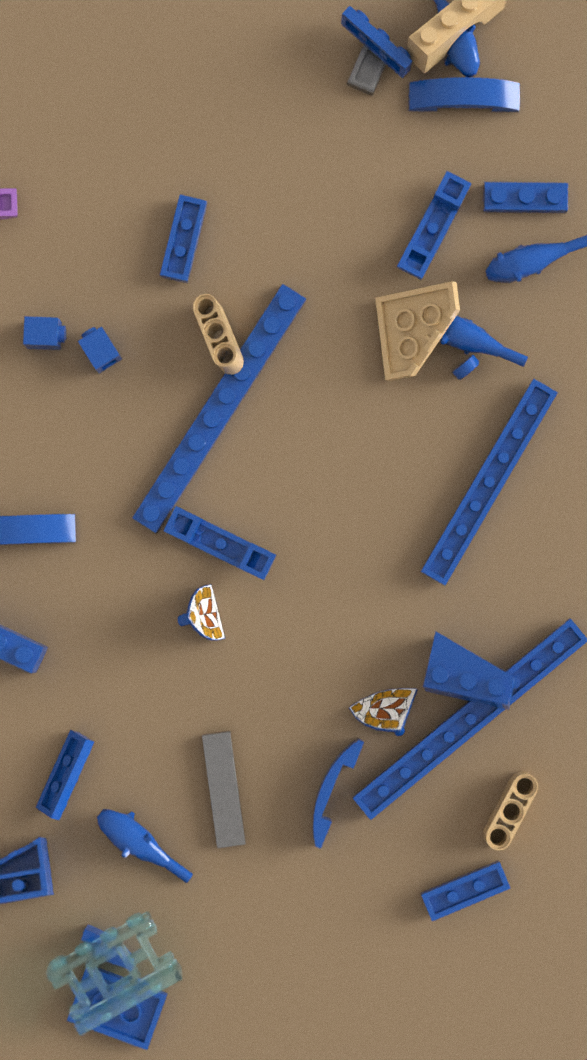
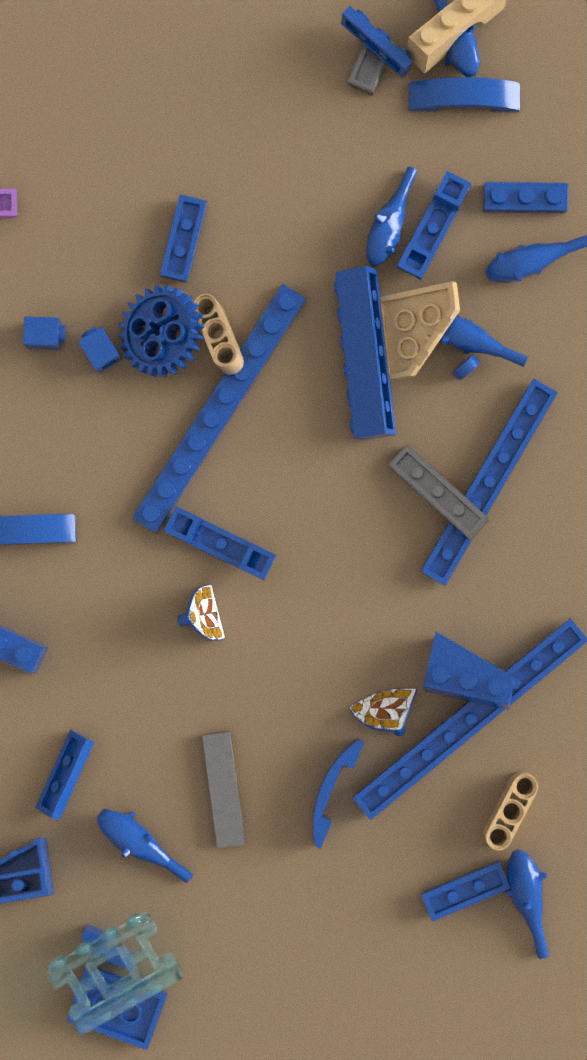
none -> blue gear [118,285,205,377]
none -> blue brick [334,266,396,440]
none -> blue piece [366,167,417,267]
none -> flat silver tile [388,445,490,541]
none -> blue piece [505,849,549,959]

